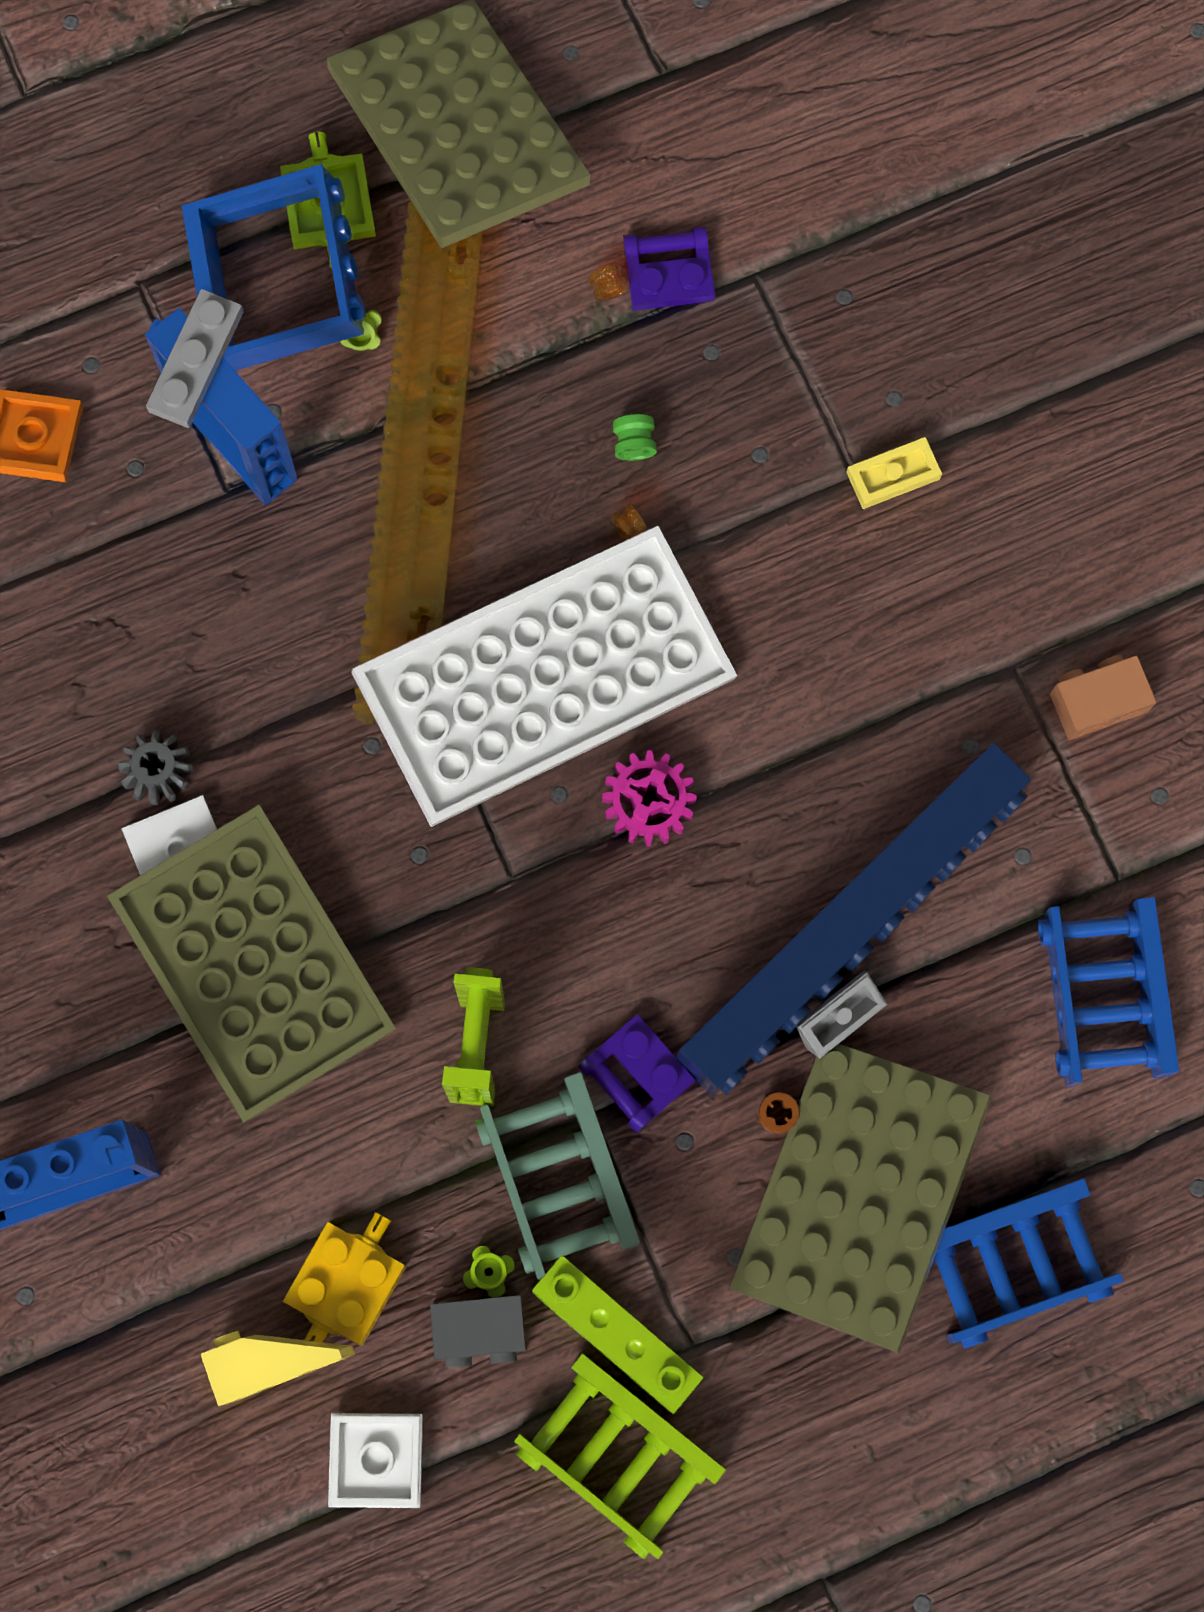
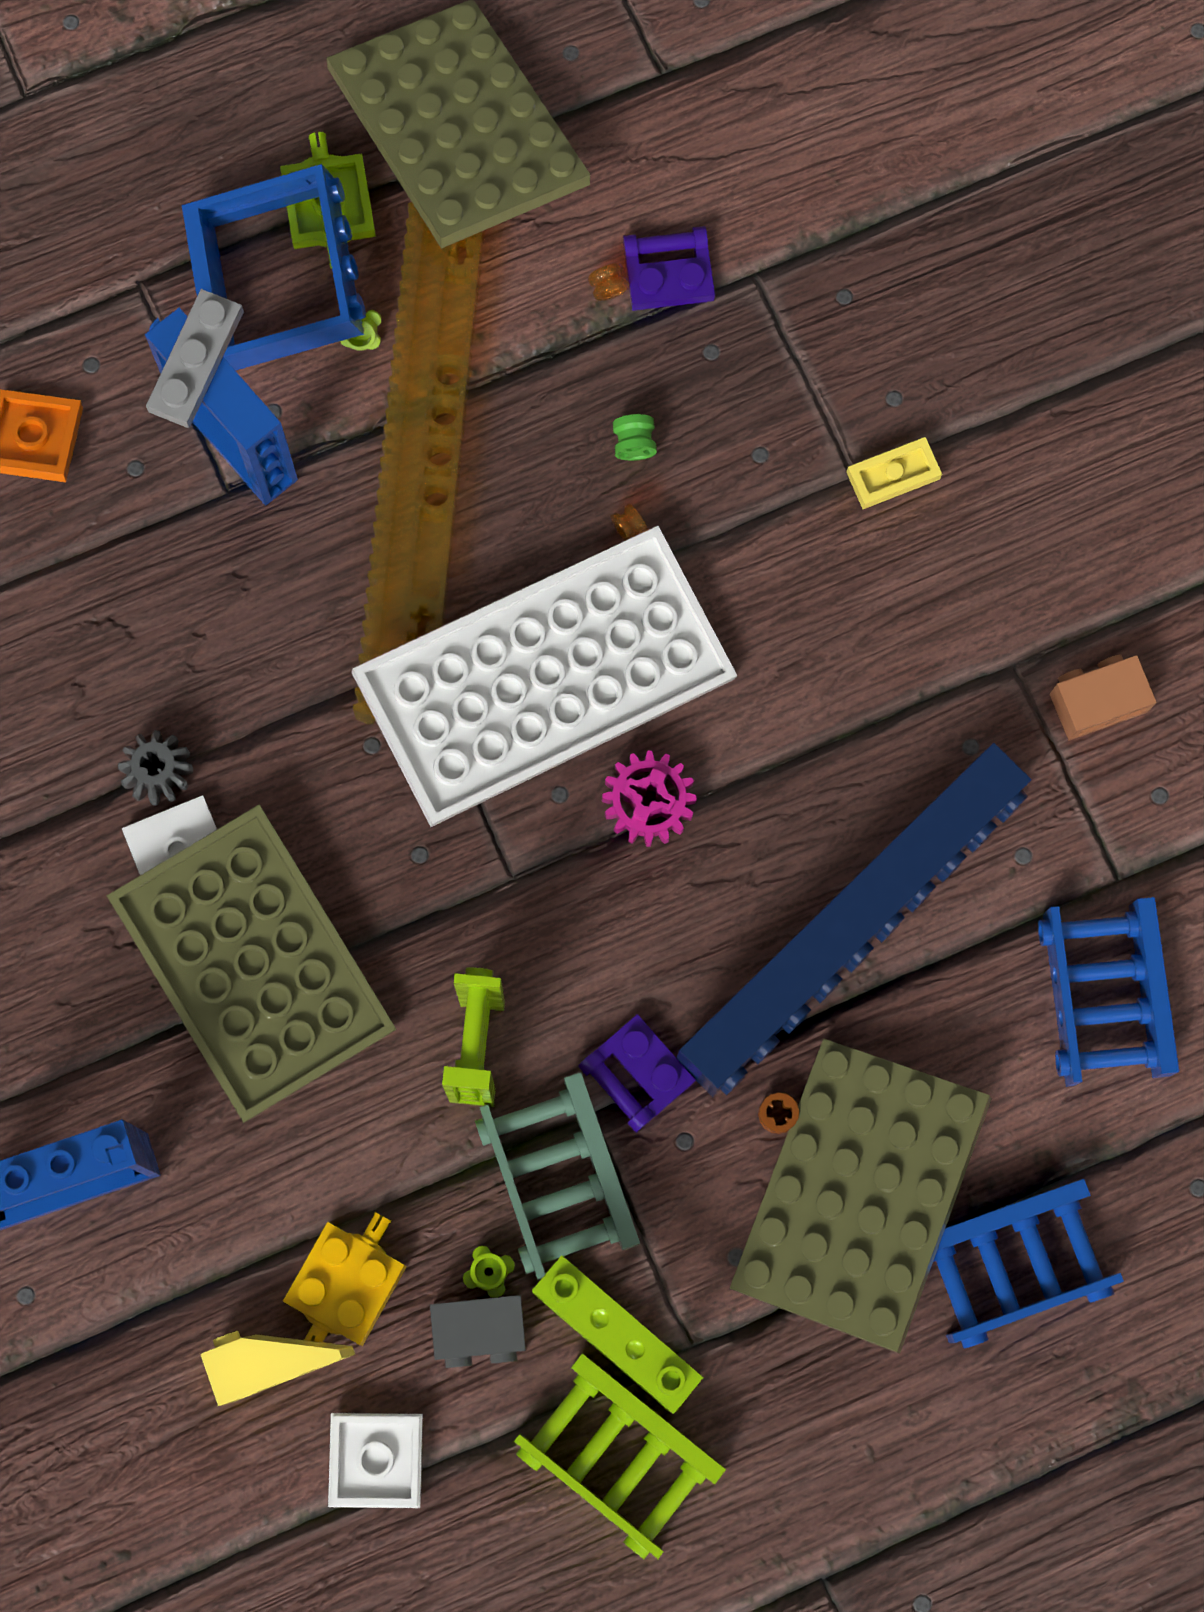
light grey slope [796,970,888,1059] -> none

